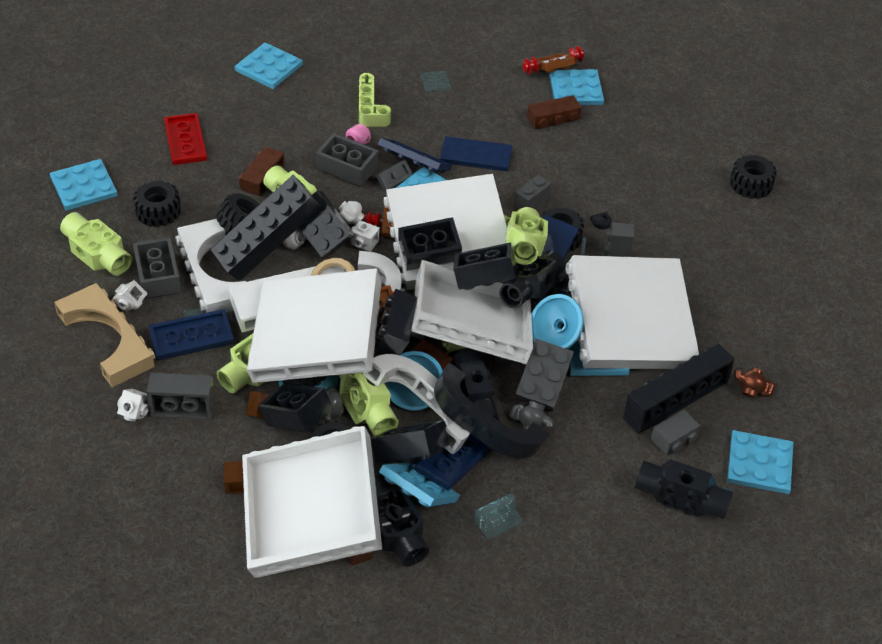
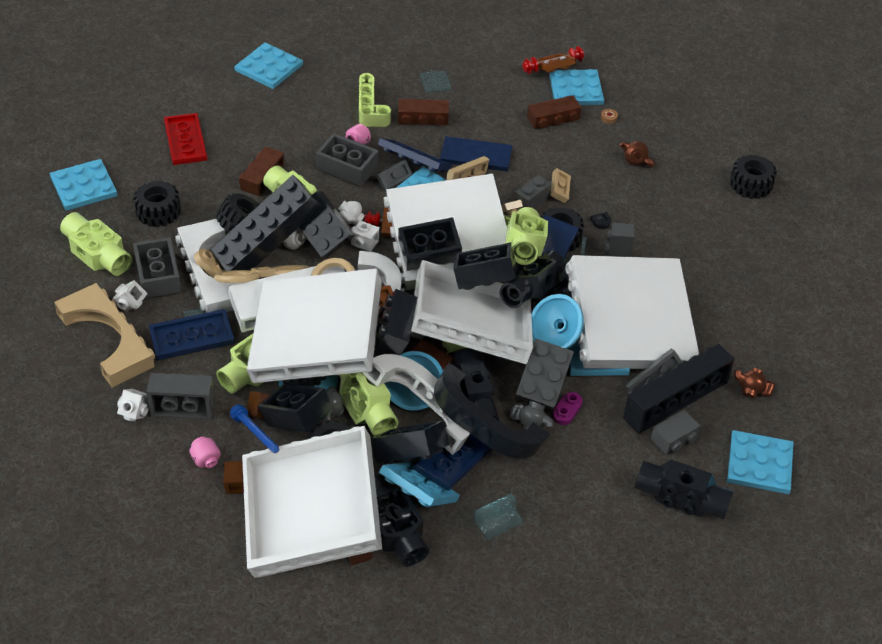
none -> bright pink head [189,437,221,469]
none -> tan plate [194,249,226,278]
none -> tan bar [214,265,310,283]
none -> blue piece [230,404,279,453]
none -> copper brick [398,99,449,125]
none -> tan plate [446,156,489,181]
none -> tan plate [501,200,523,217]
none -> tan plate [550,168,571,203]
none -> magenta plate [553,392,583,425]
none -> medium nougat tile [601,109,618,124]
none -> copper piece [620,141,655,167]
none -> dark grey plate [625,348,683,391]

